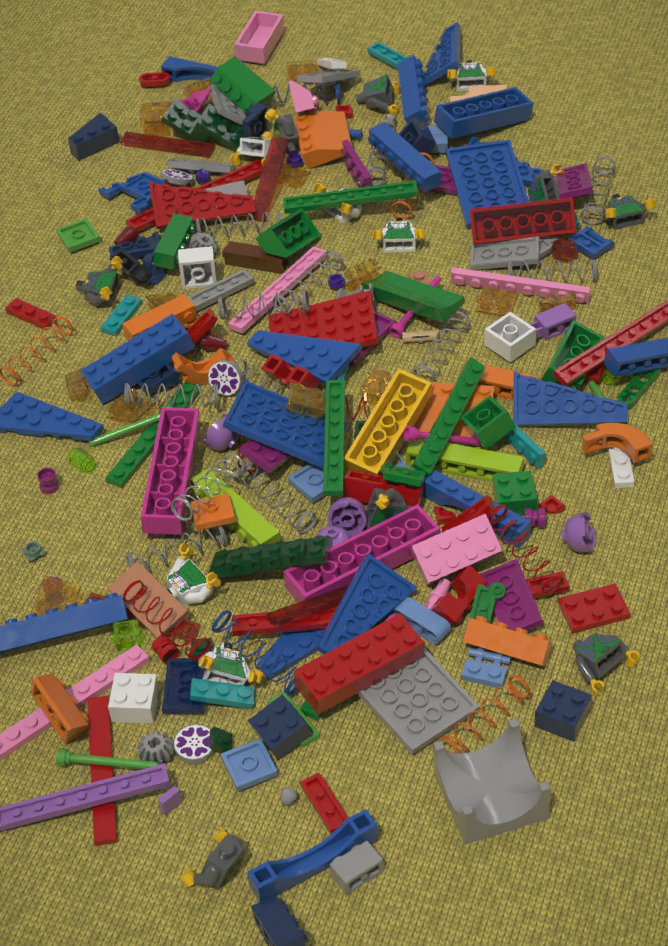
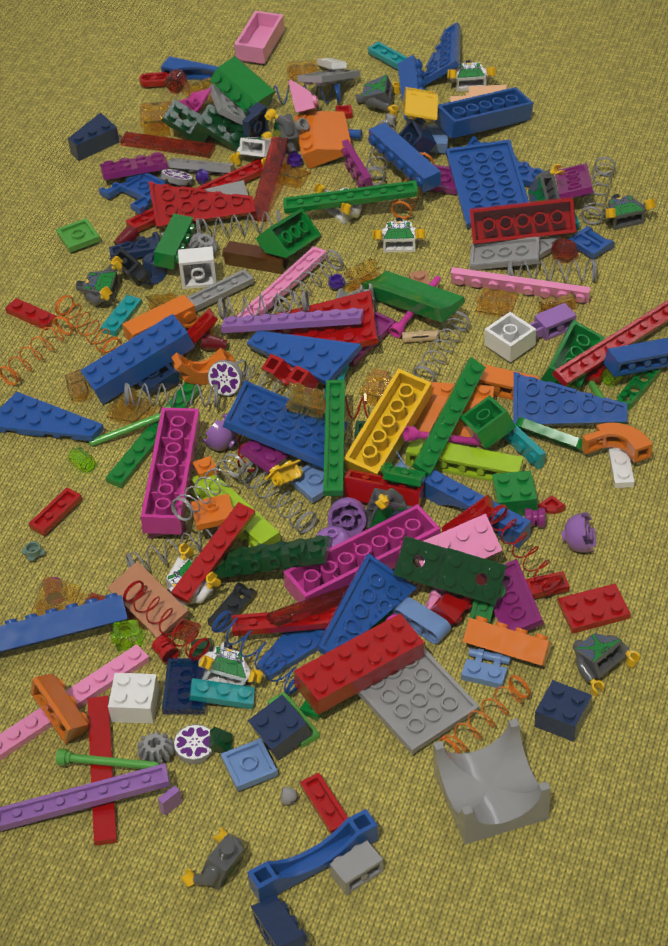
magenta wheel [37,467,59,494] -> none
red tile [434,506,456,525] -> none
none -> red plate [29,487,82,536]
none -> orange piece [55,295,122,355]
none -> magenta plate [100,152,168,180]
none -> clear red head [165,70,187,93]
none -> red plate [171,502,256,604]
none -> orange plate [192,456,218,478]
none -> black plate [207,582,257,634]
none -> medium lavender plate [221,308,364,333]
none -> yellow hinge [265,459,303,486]
none -> light grey hinge [295,118,309,132]
none -> dark green bracket [393,536,507,605]
none -> yellow slope [402,87,438,122]
none -> beam [515,417,583,452]

